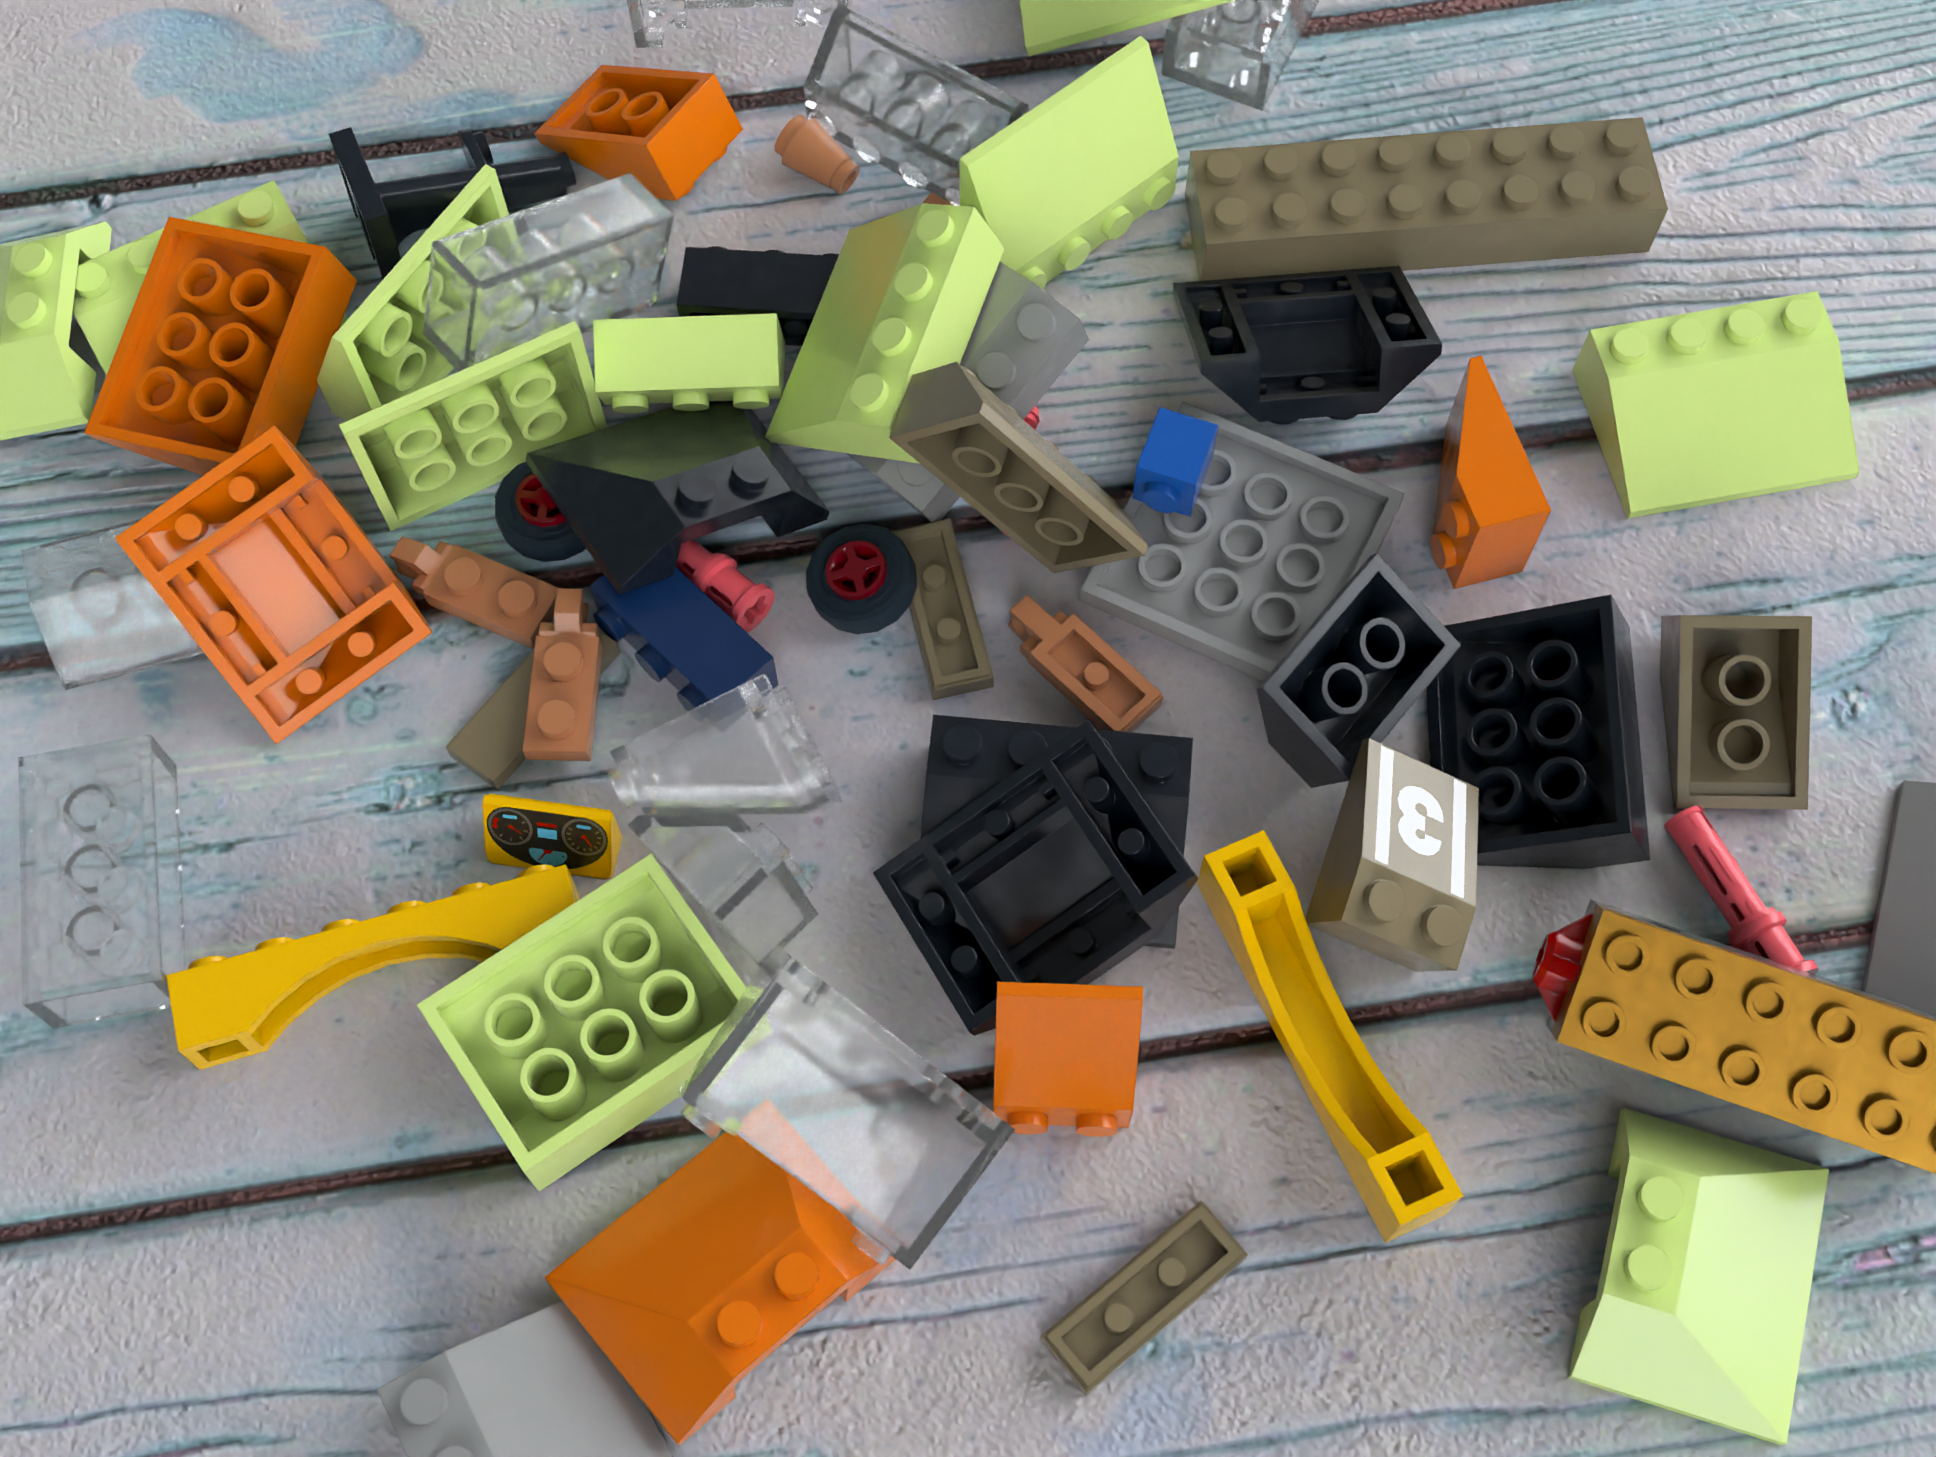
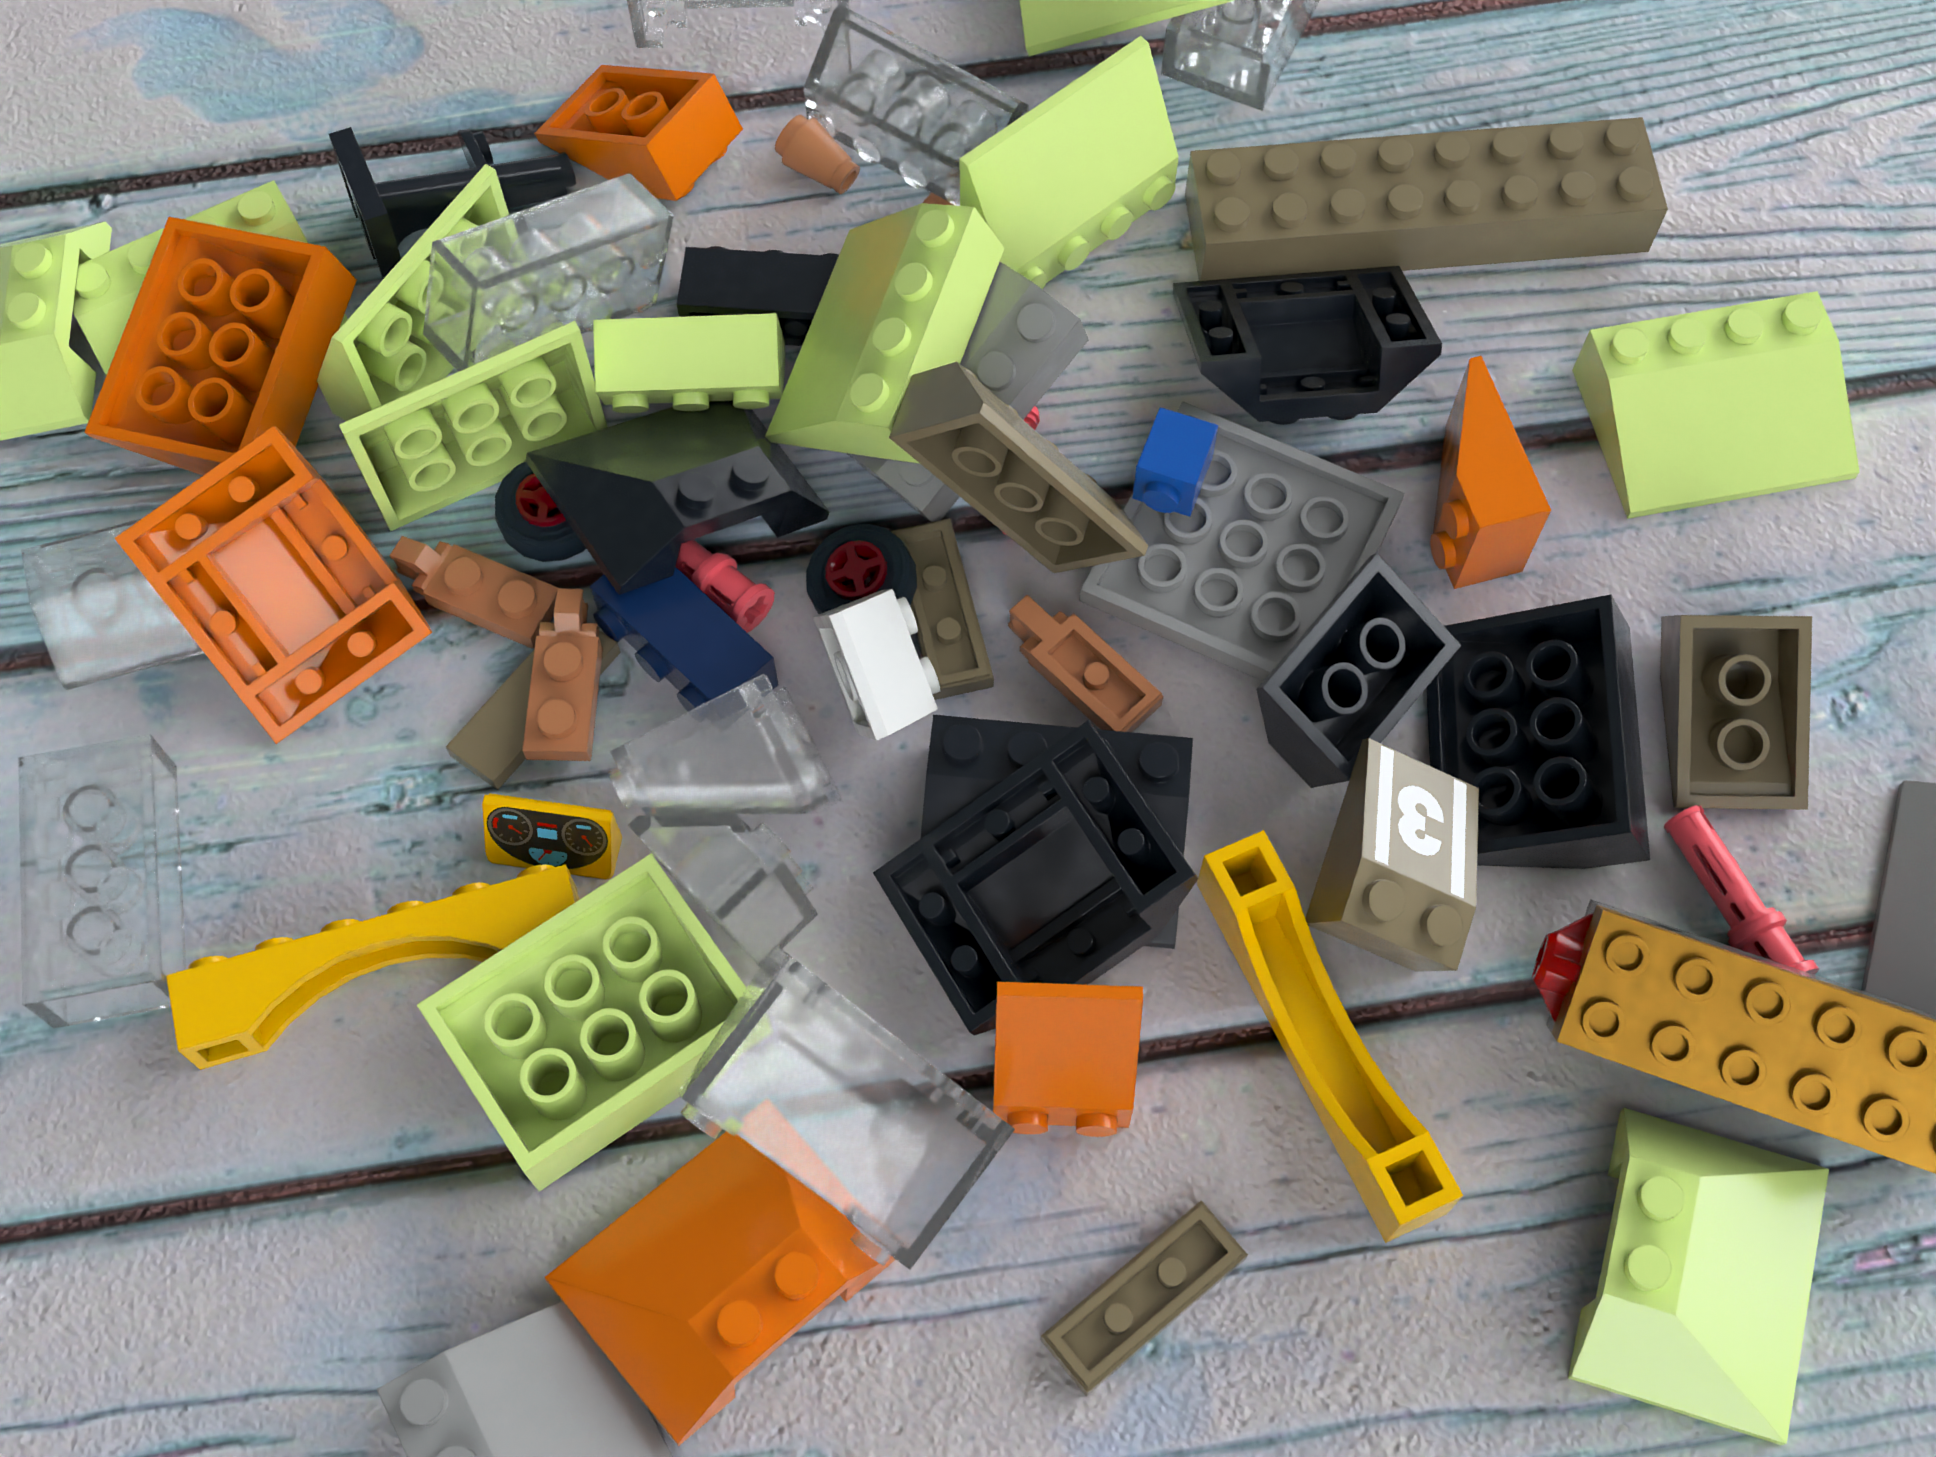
none -> white slope [813,589,940,740]

